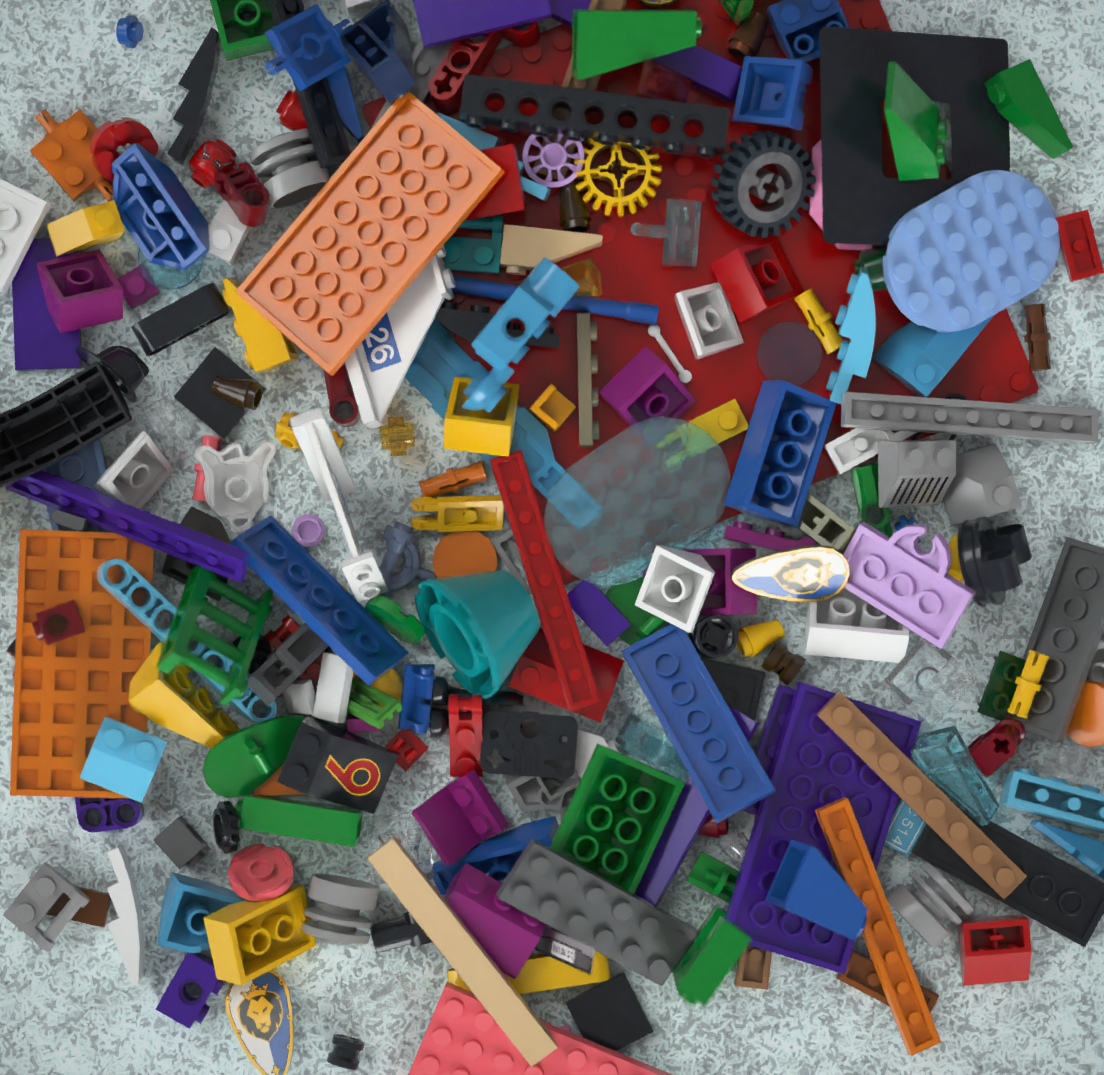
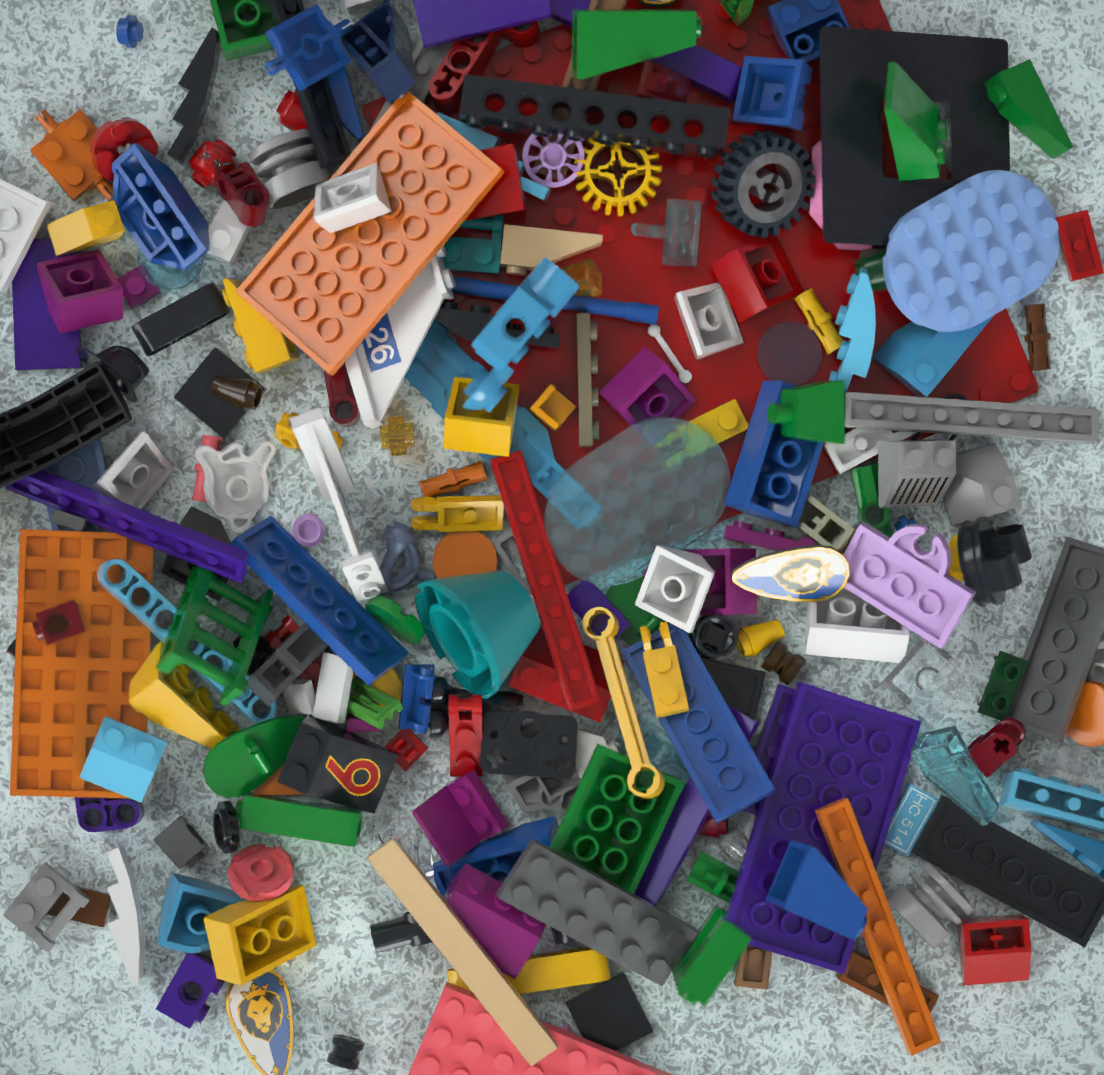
light grey wheel [300,873,380,945] -> none
sticker [534,927,595,975] -> none
dark brown cone [559,183,592,233] -> none
copper cone [727,12,770,62] -> none
medium nougat plate [816,691,1027,900] -> none
yellow pin [1007,649,1050,719] -> none
none -> white slope [314,163,392,233]
none -> yellow piece [582,607,665,799]
none -> yellow hinge [640,621,690,718]
none -> green torso [767,380,845,444]

